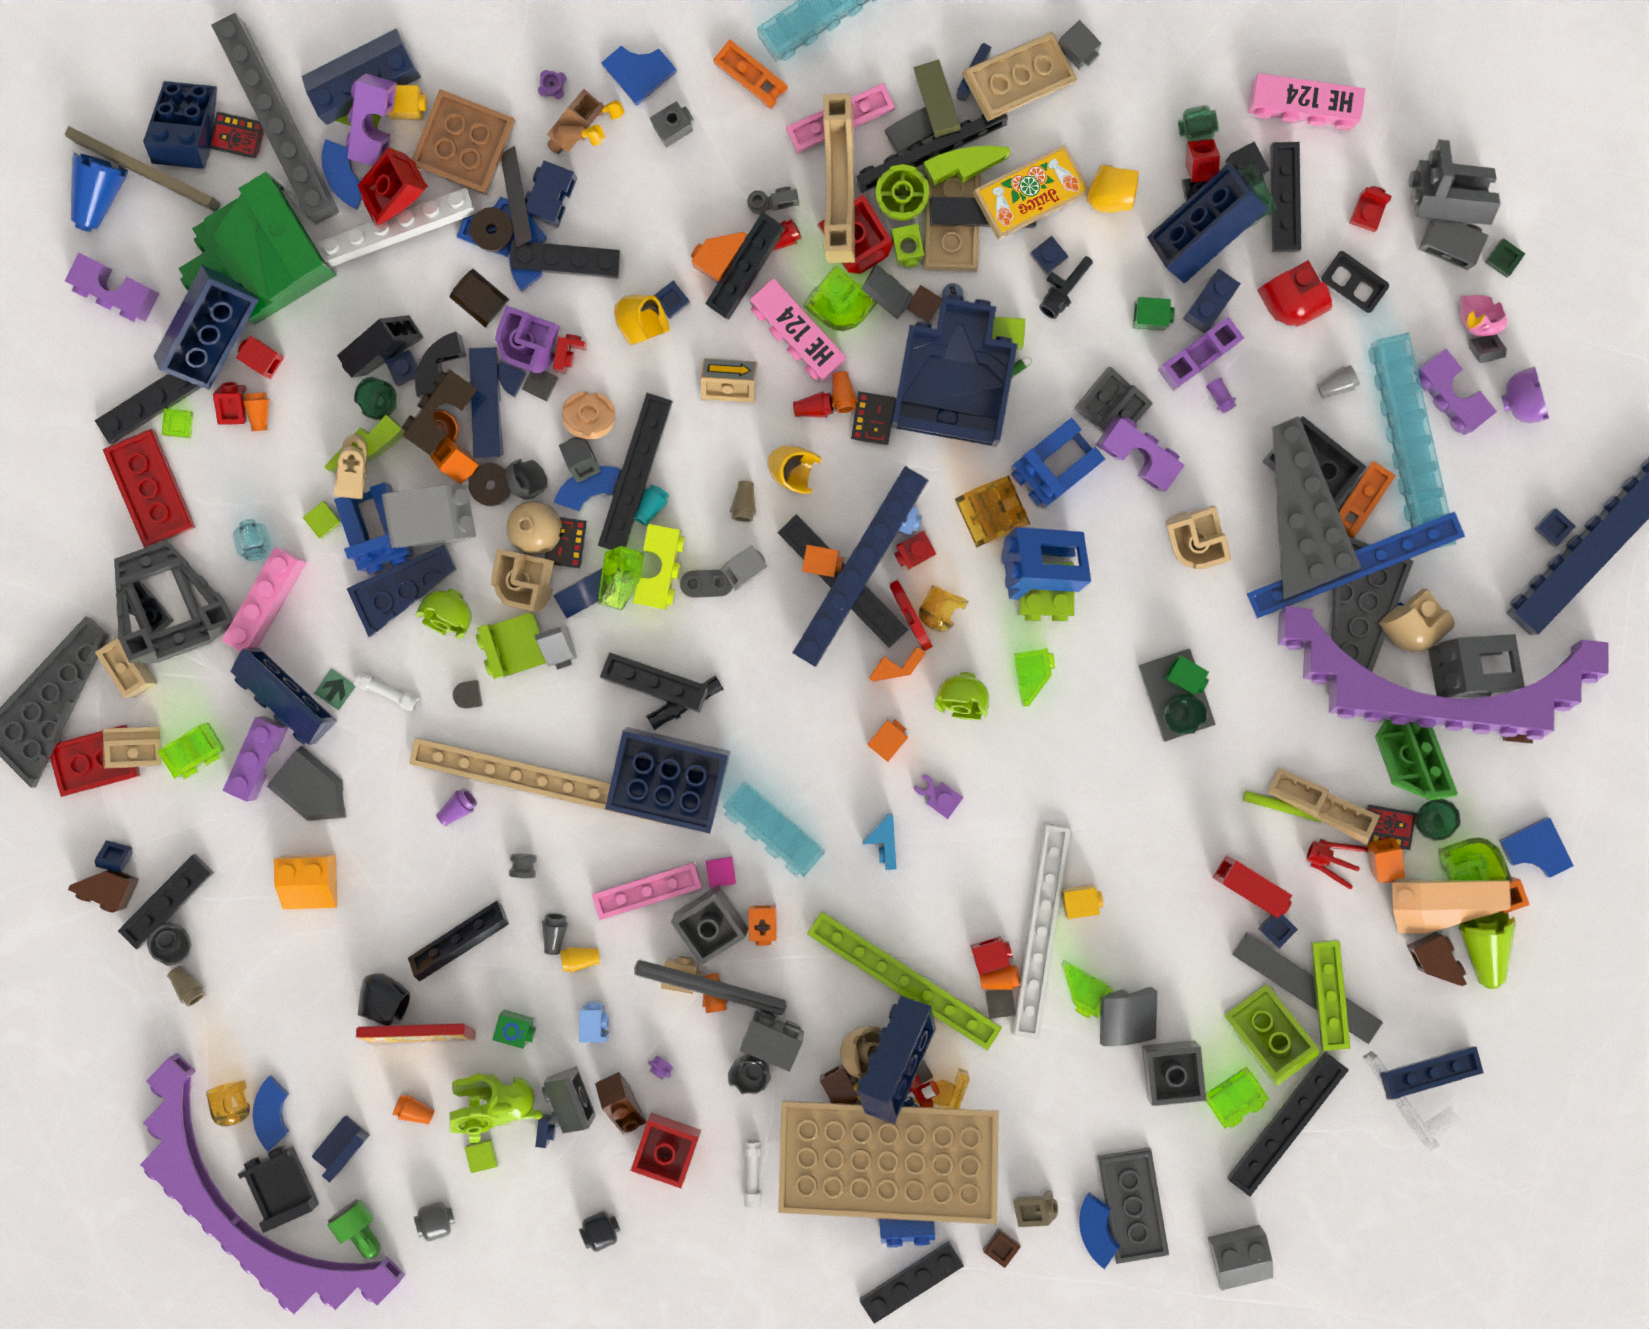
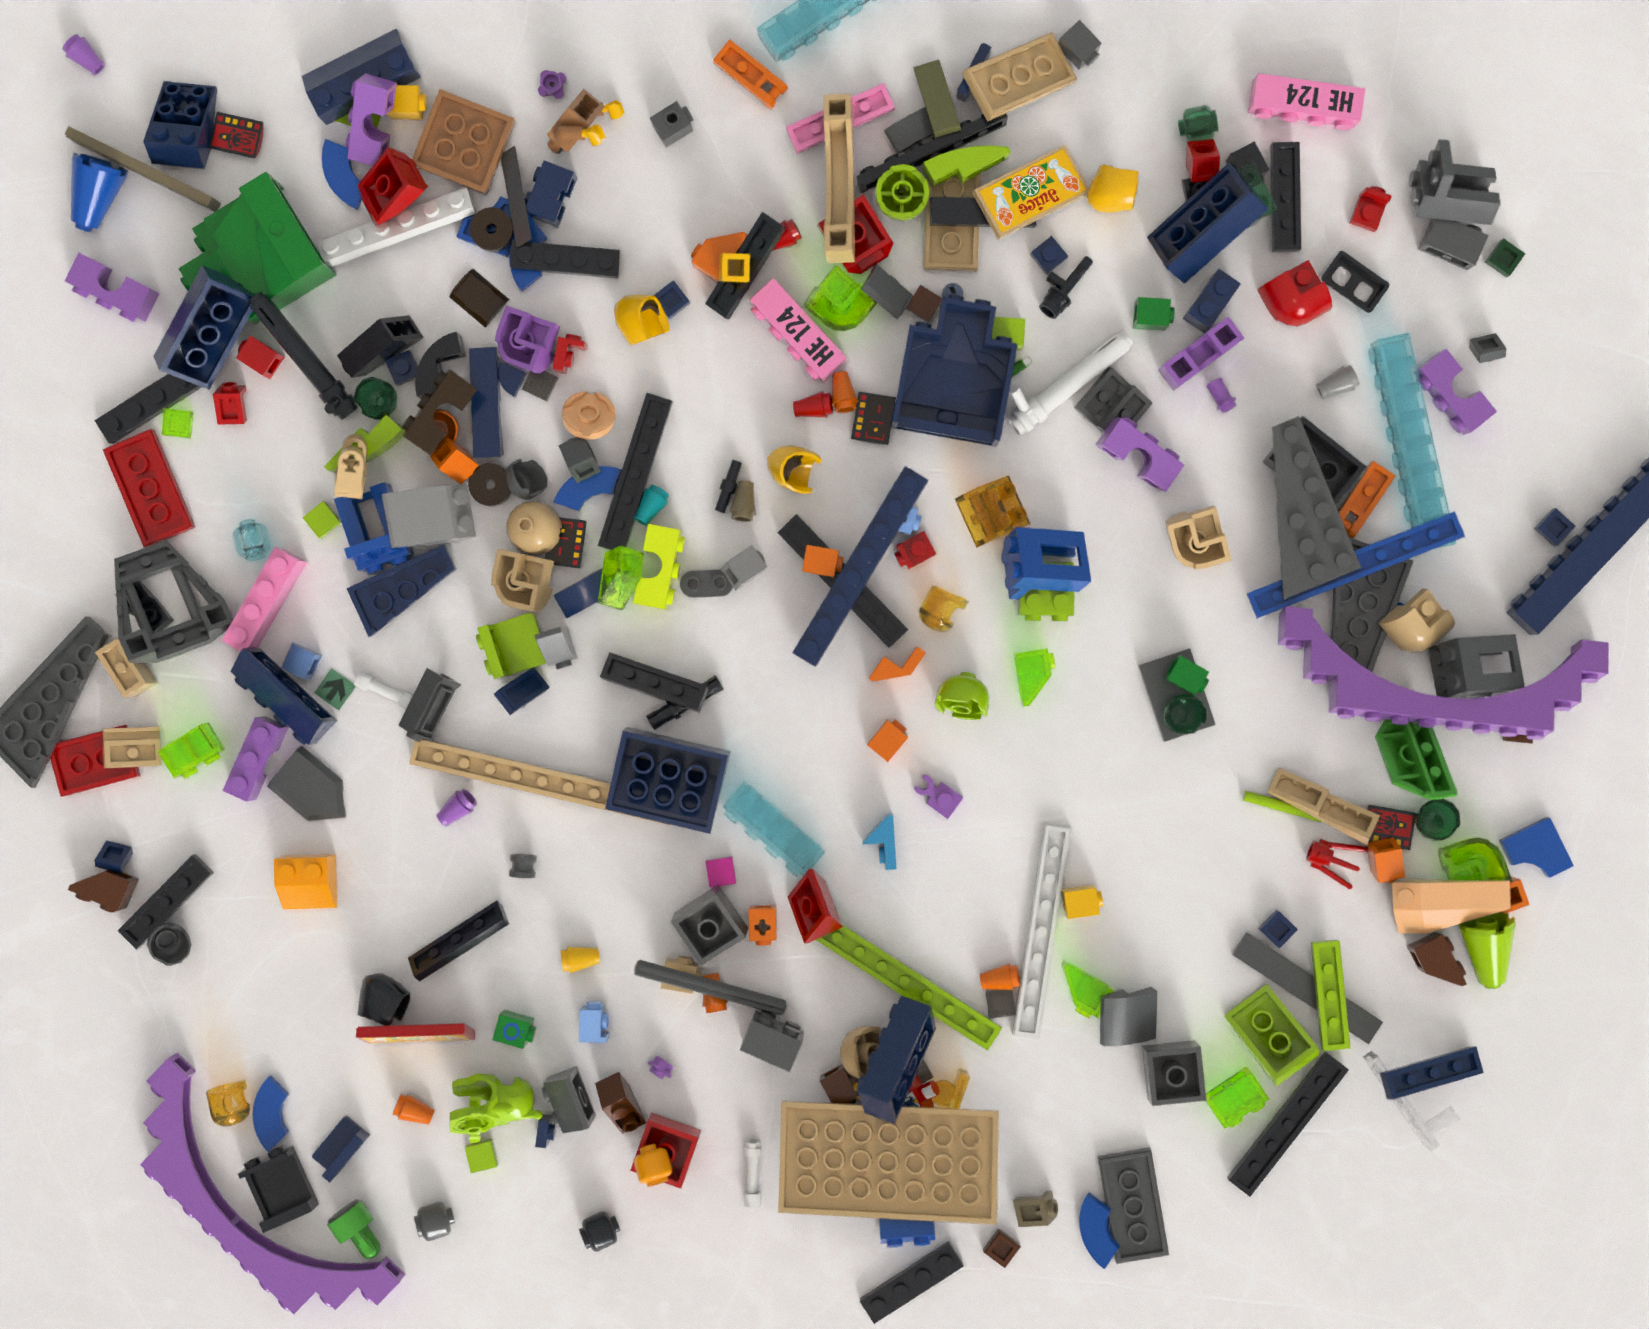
dark tan cone [167,966,205,1007] -> none
dark grey brick [211,13,340,224] -> none
orange cone [243,392,270,431] -> none
lime cylinder [415,589,472,639] -> none
clear smoke tile [453,680,483,709] -> none
dark grey cone [541,913,568,955] -> none
bright pink plate [592,862,702,920] -> none
blue tile [601,46,677,106] -> none
panel [701,358,757,402] -> none
dark grey hair [728,1054,771,1094] -> none
dark grey plate [747,187,799,214] -> none
red tile [889,580,933,651] -> none
lime brick [891,224,924,268] -> none
red brick [970,936,1013,975] -> none
blue brick [1011,417,1105,508] -> none
dark grey slope [1207,1225,1273,1290] -> none
red window [1212,855,1293,918] -> none
bright pink hair [1459,295,1508,336] -> none
medium lavender cylinder [1501,367,1549,423] -> none
none -> medium lavender cone [62,34,105,75]
none -> black cylinder [248,291,358,420]
none -> medium blue brick [282,642,322,679]
none -> dark grey window [398,668,461,742]
none -> dark blue tile [494,667,550,715]
none -> light orange head [634,1144,672,1187]
none -> black bar [715,459,742,514]
none -> yellow brick [718,253,750,282]
none -> red slope [787,869,843,944]
none -> white cylinder [1007,332,1133,436]

